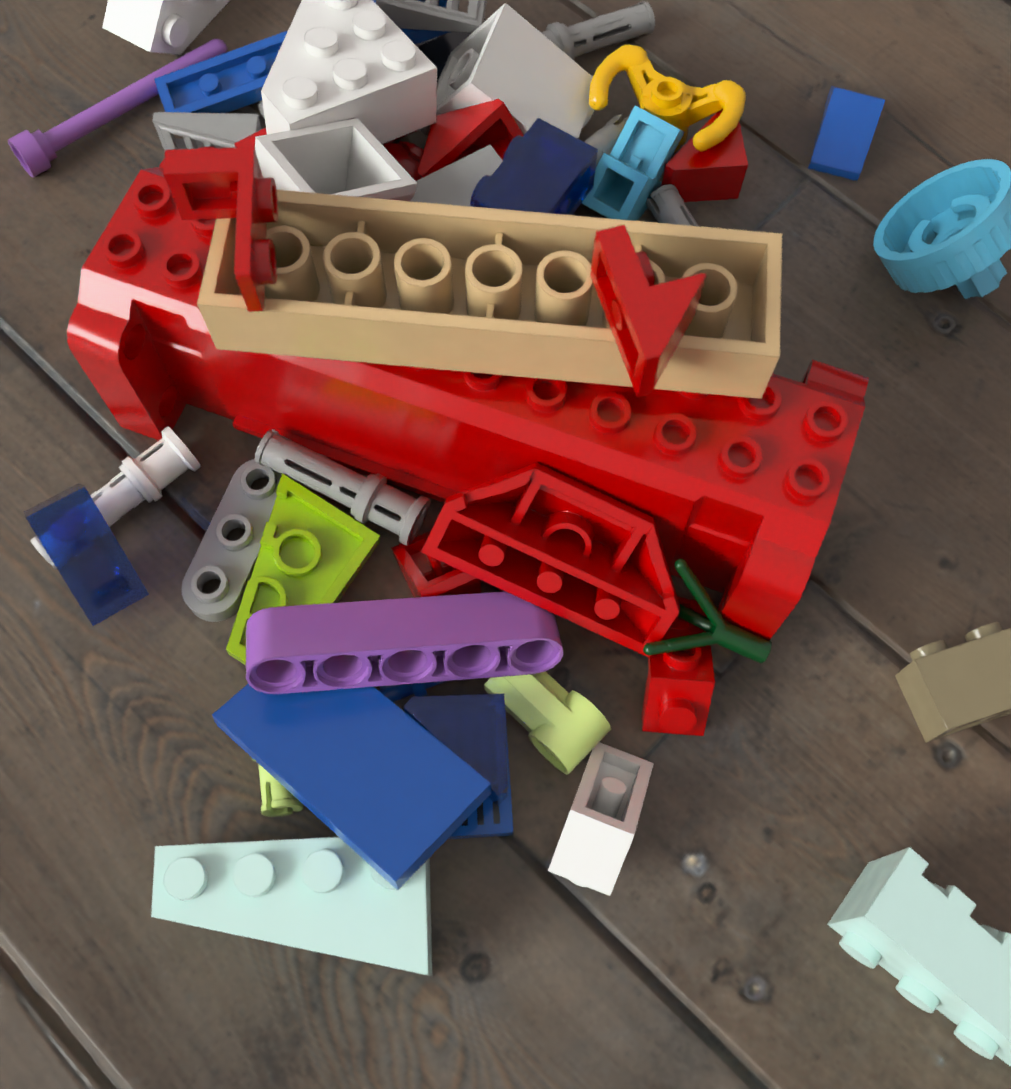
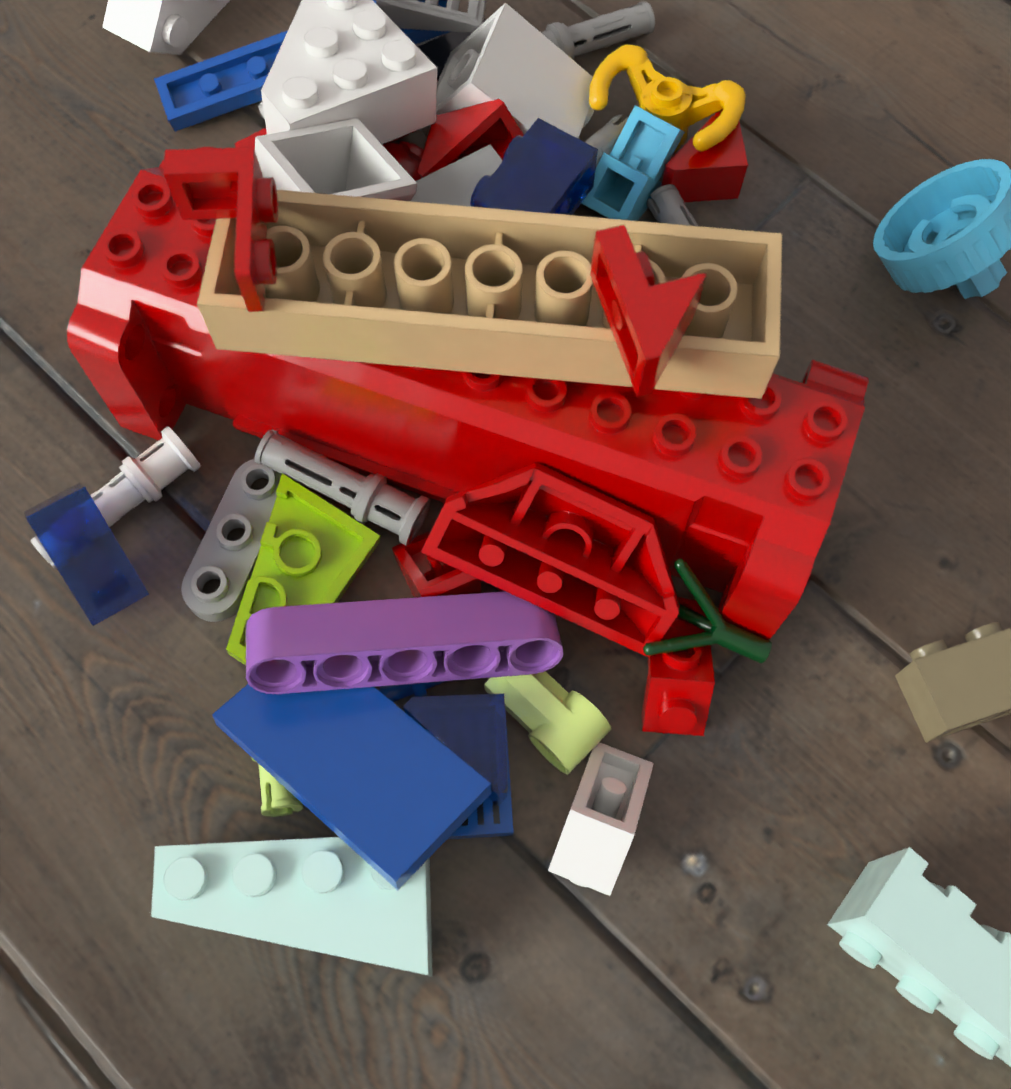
medium lavender piece [8,39,227,178] -> none
light grey slope [153,112,262,151] -> none
blue slope [808,86,885,181] -> none

